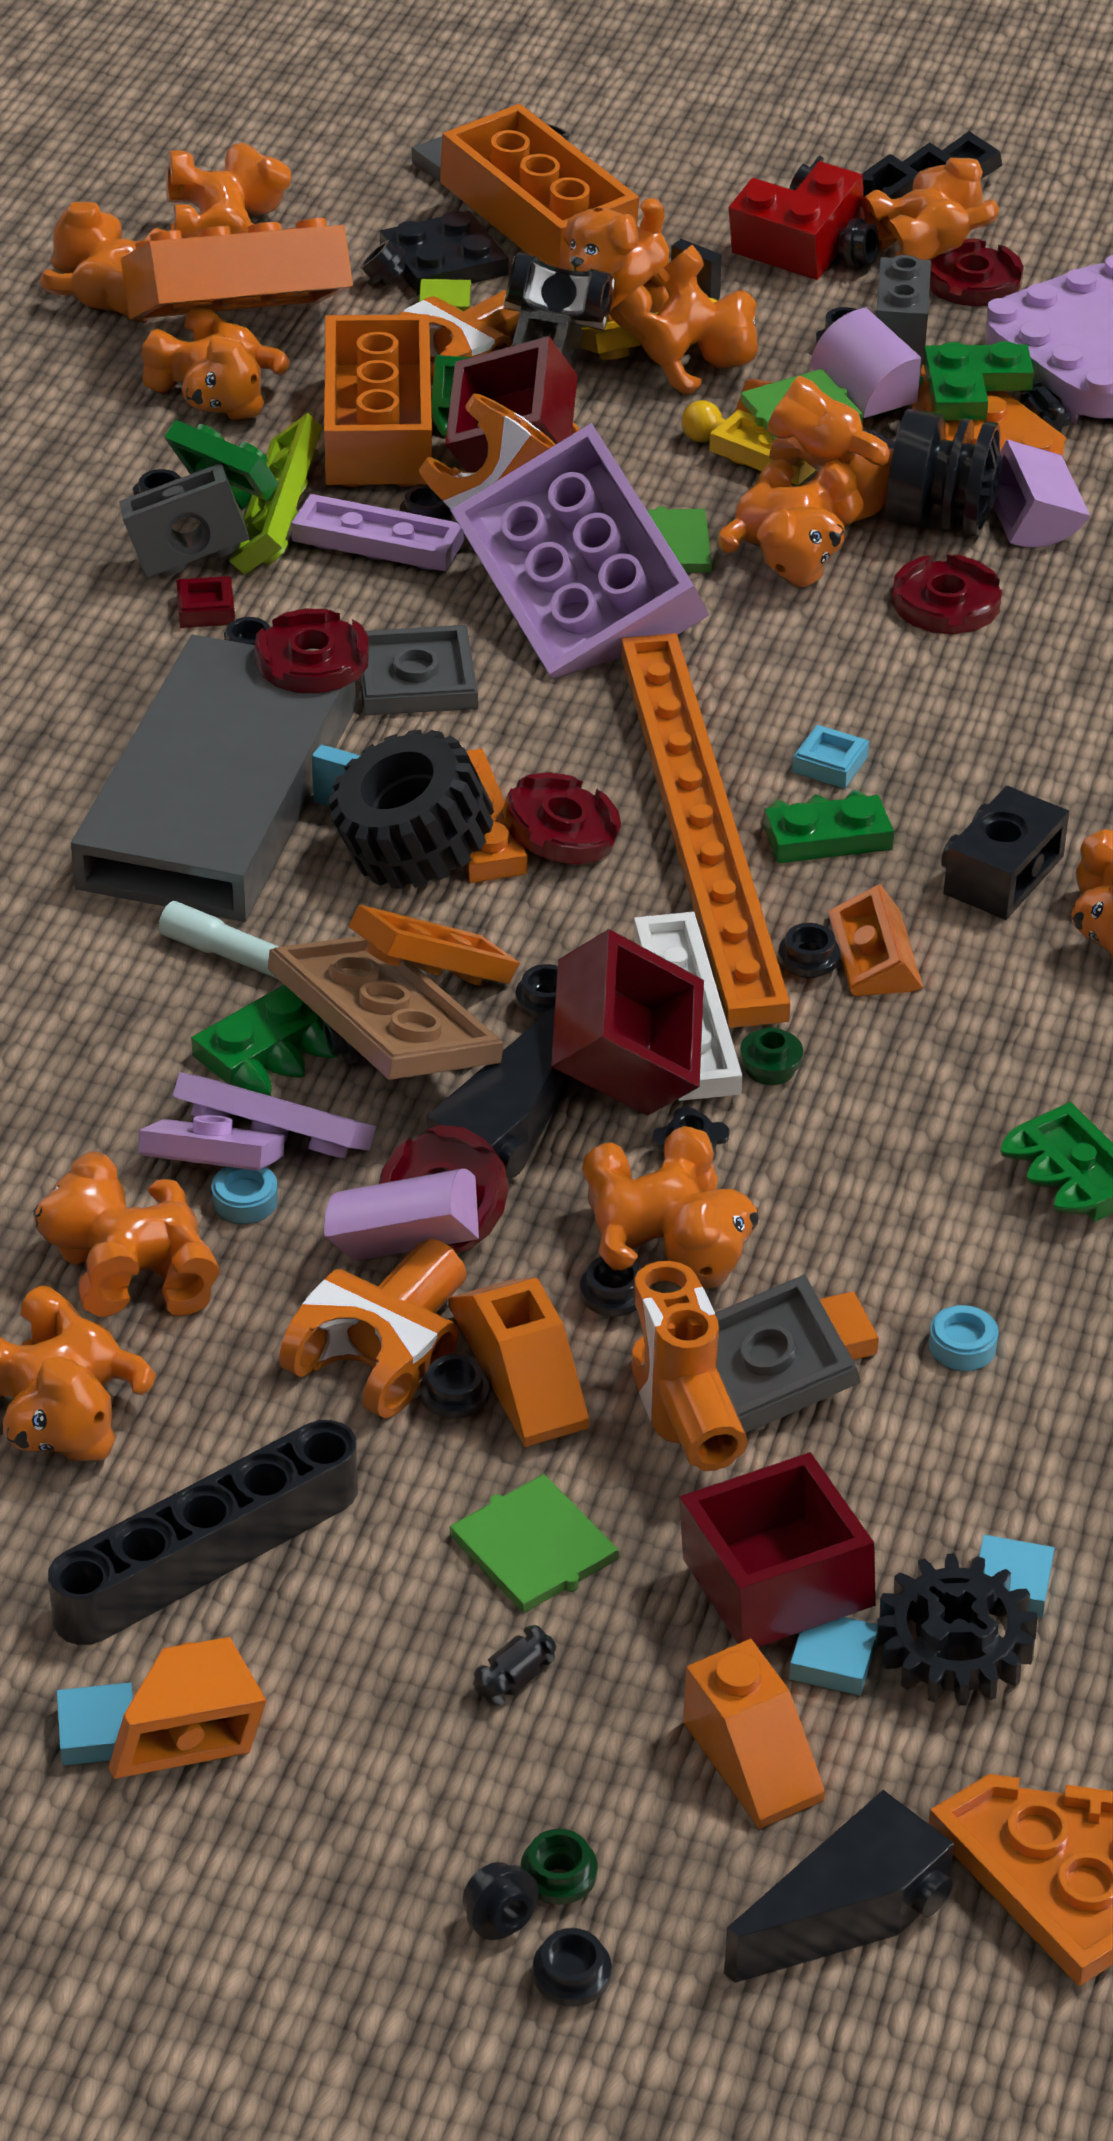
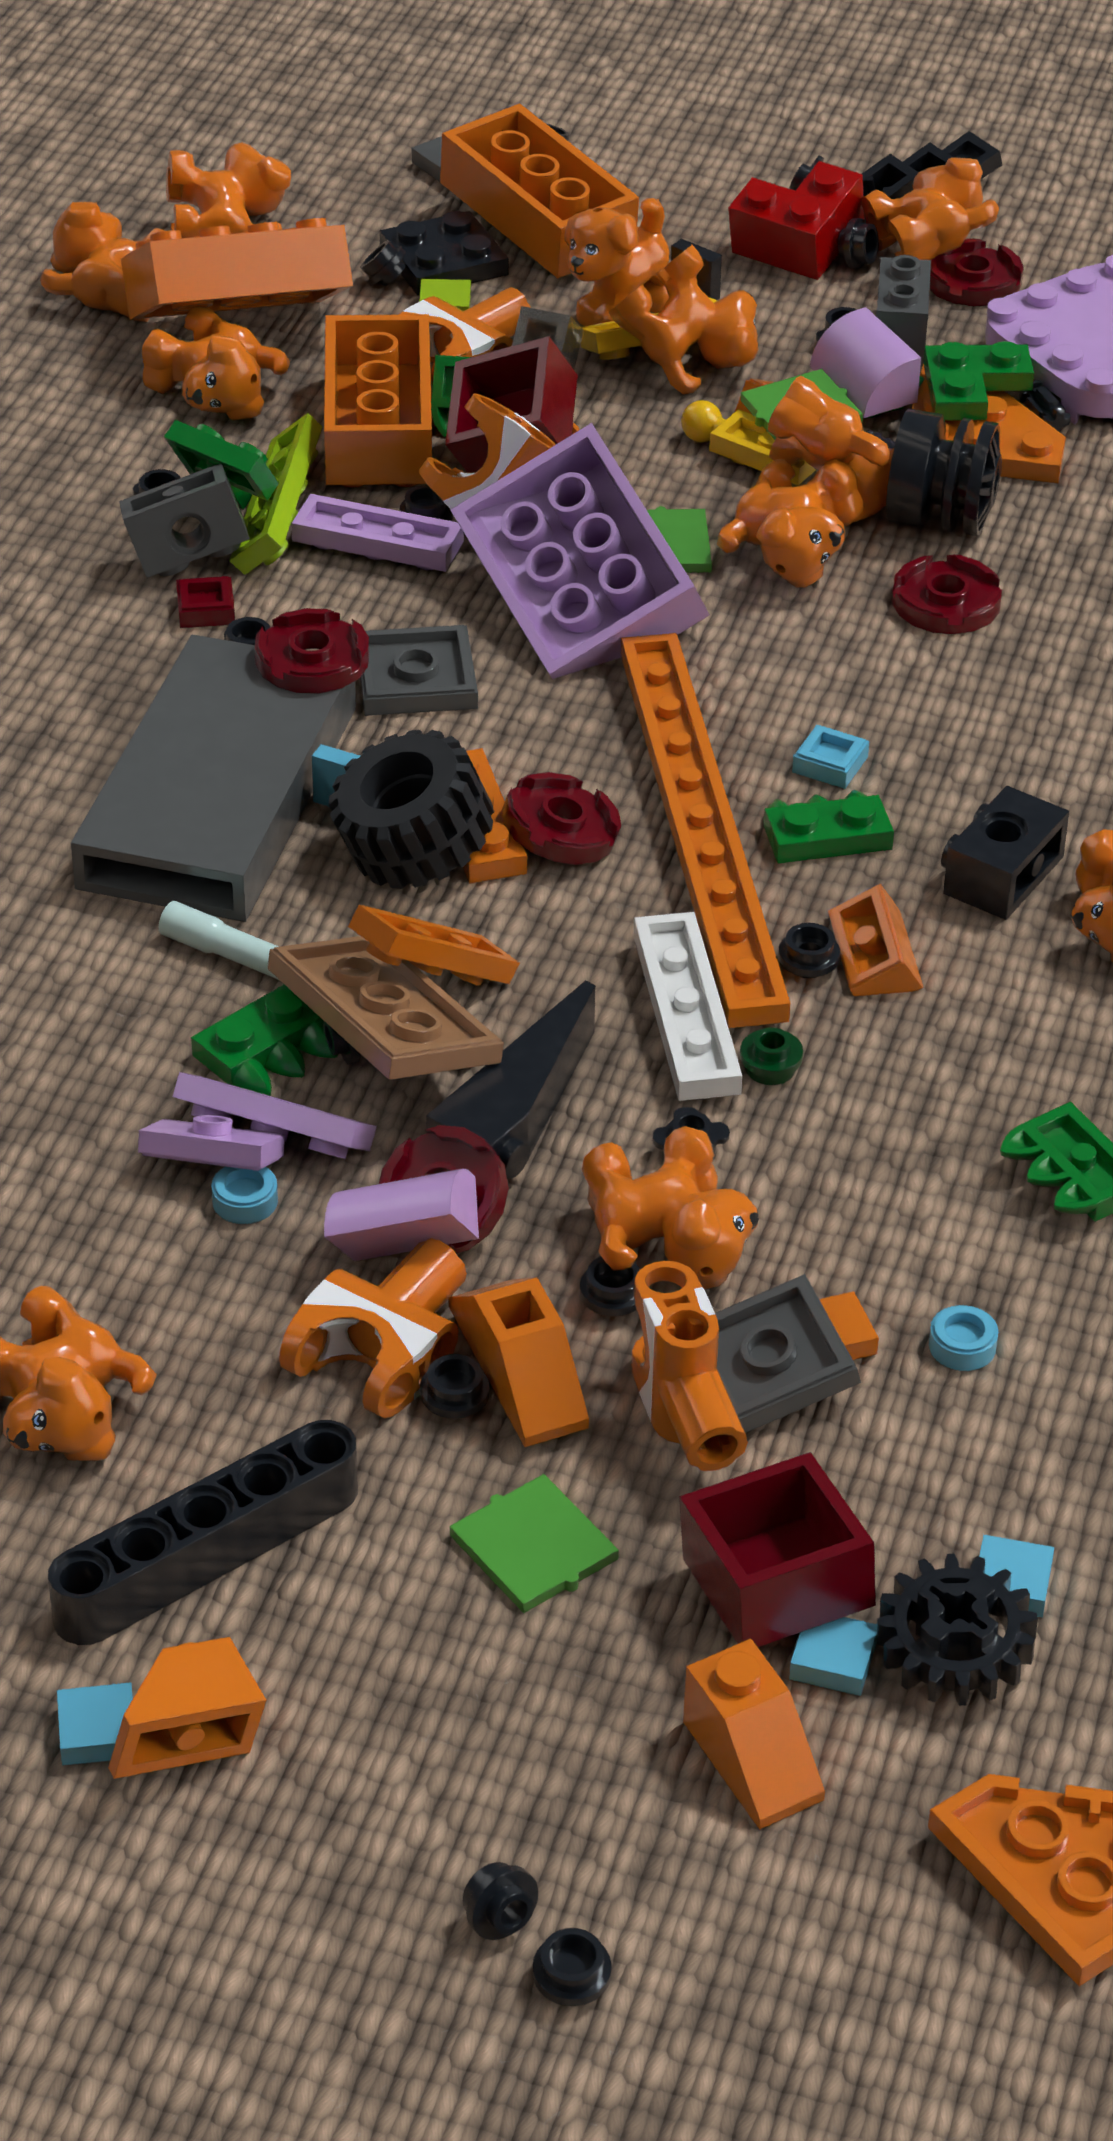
orange animal [33,1151,220,1317] -> none
black piece [473,1625,557,1706] -> none
black connector [503,252,615,336] -> none
black plate [515,964,558,1020] -> none
dark green plate [520,1828,598,1905] -> none
dark red piece [551,929,704,1116] -> none
black slope [724,1790,954,1983] -> none
lavender brick [993,439,1090,547] -> none

